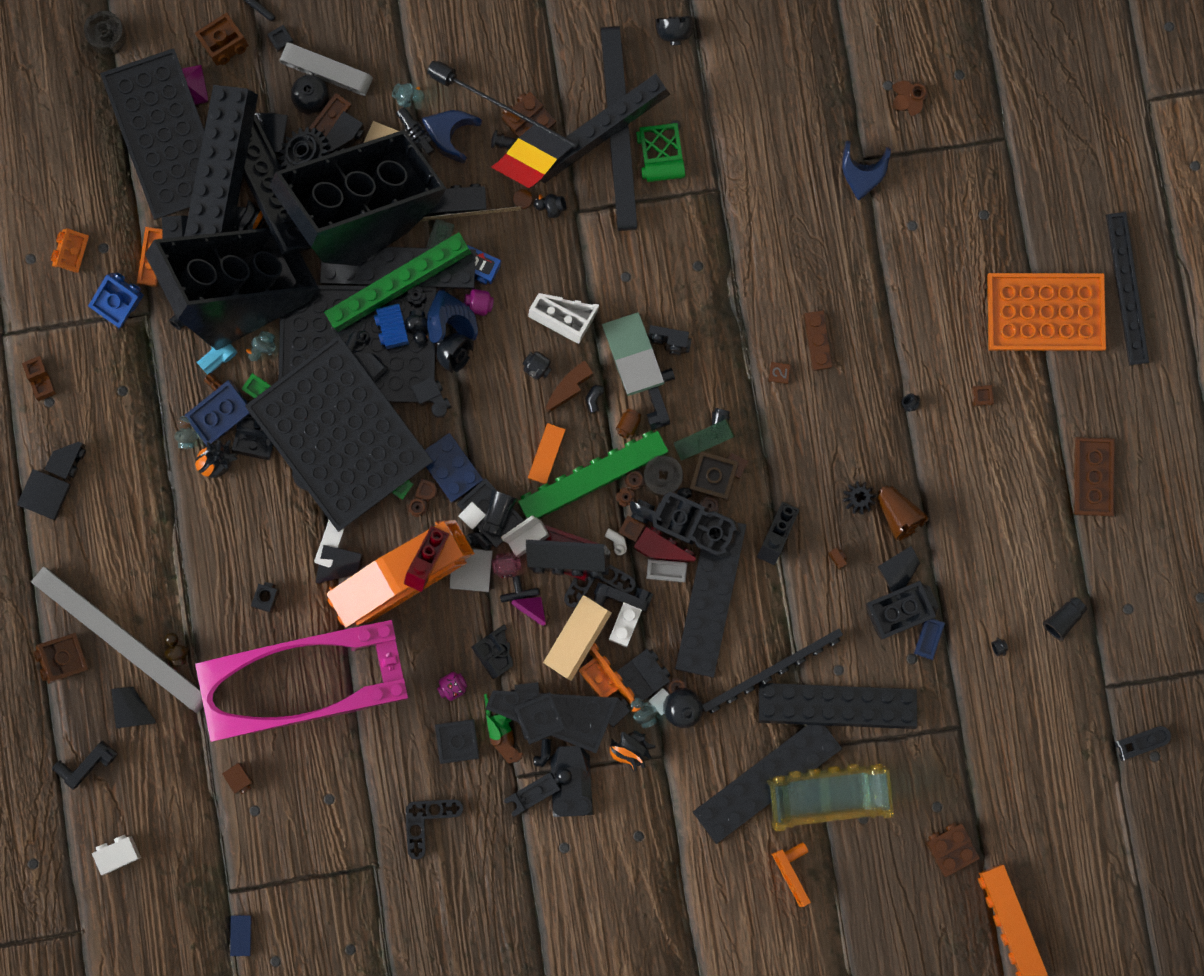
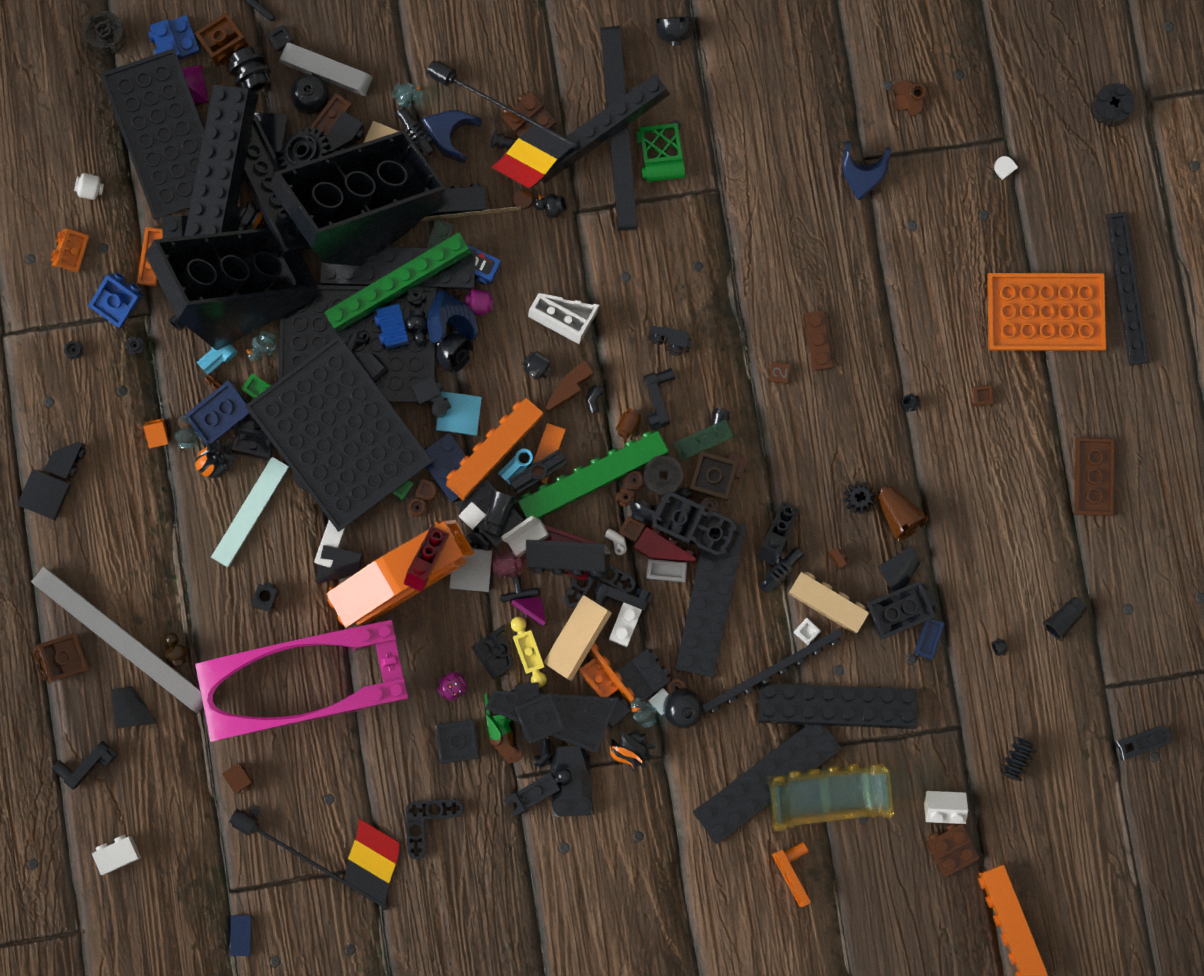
reddish brown slope [22,356,56,402] -> none
slope [602,312,664,396] -> none
none -> black plate [64,341,83,360]
none -> white head [74,173,104,200]
none -> black plate [125,336,144,355]
none -> orange brick [143,418,169,448]
none -> blue plate [148,15,200,60]
none -> light aqua tile [211,457,289,568]
none -> black piece [229,47,271,92]
none -> flag [229,809,399,910]
none -> medium azure slope [435,392,482,436]
none -> orange brick [446,398,543,501]
none -> medium azure piece [498,449,534,485]
none -> black piece [509,449,568,494]
none -> light yellow plate [511,617,547,688]
none -> black hinge [759,546,804,594]
none -> tan brick [788,572,869,634]
none -> white tile [793,618,821,646]
none -> white brick [924,791,968,824]
none -> white tile [994,156,1018,180]
none -> black piece [999,737,1037,781]
none -> black brick [1092,83,1135,127]

